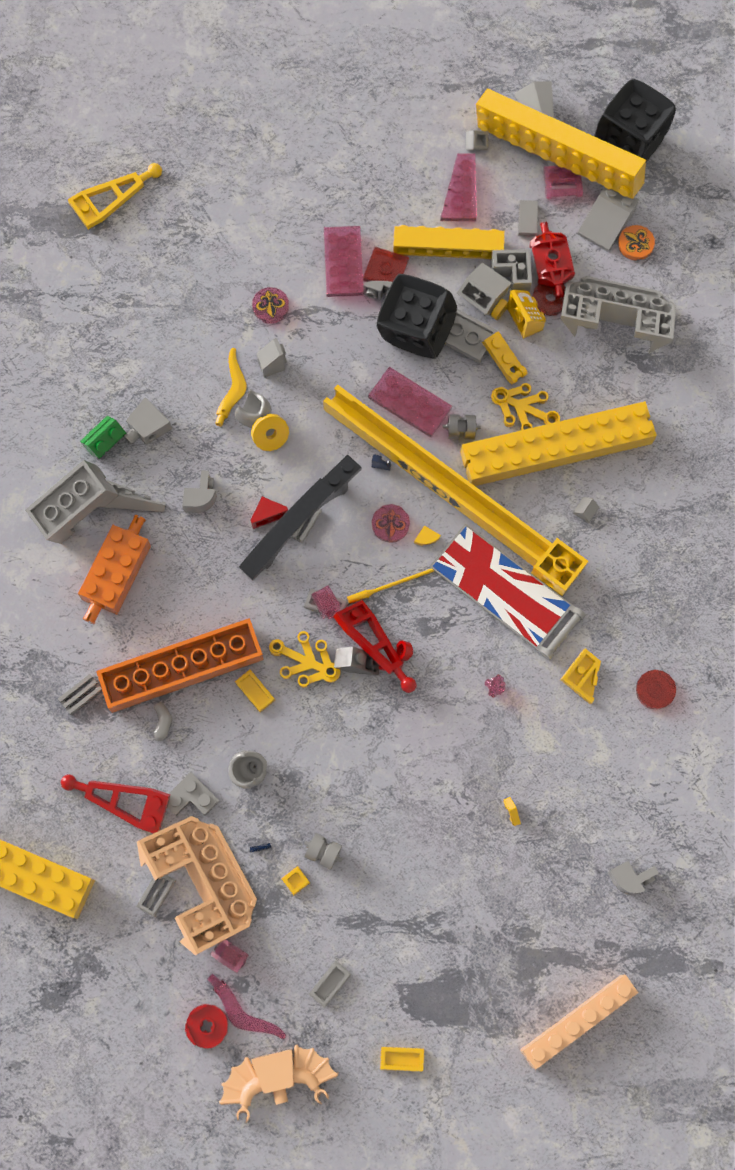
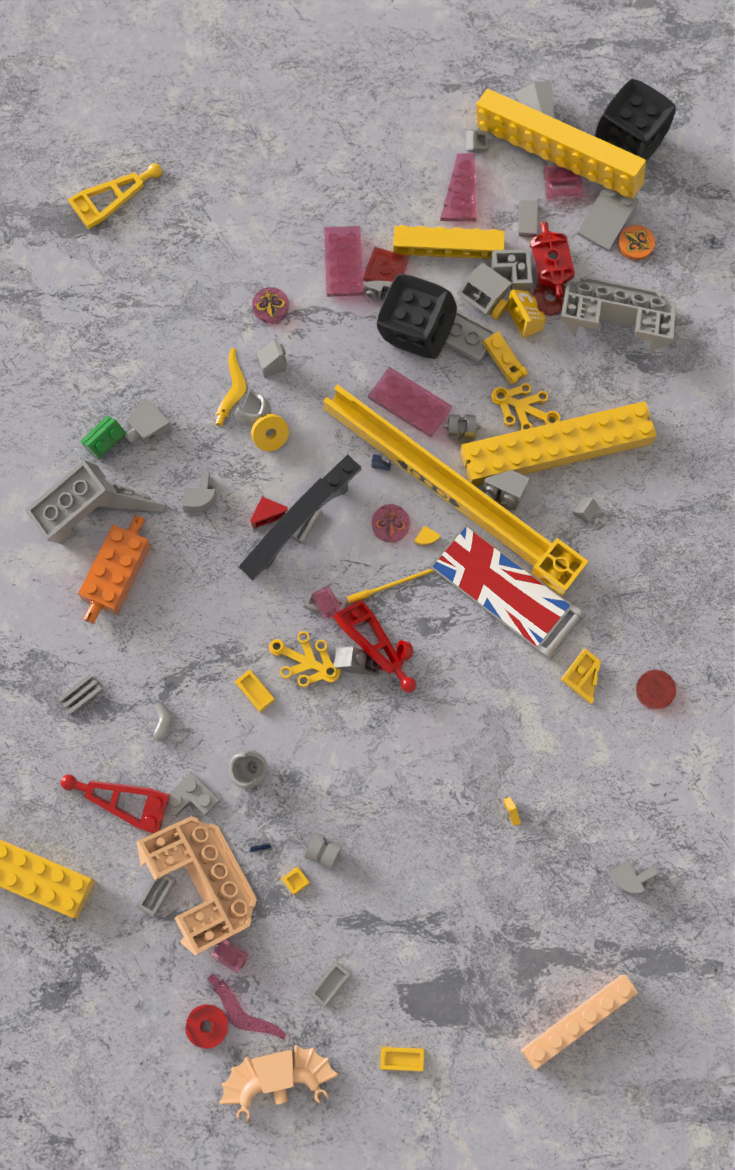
orange brick [96,618,264,713] -> none
clear pink plant [485,674,506,698] -> none
none -> light grey slope [482,470,530,511]

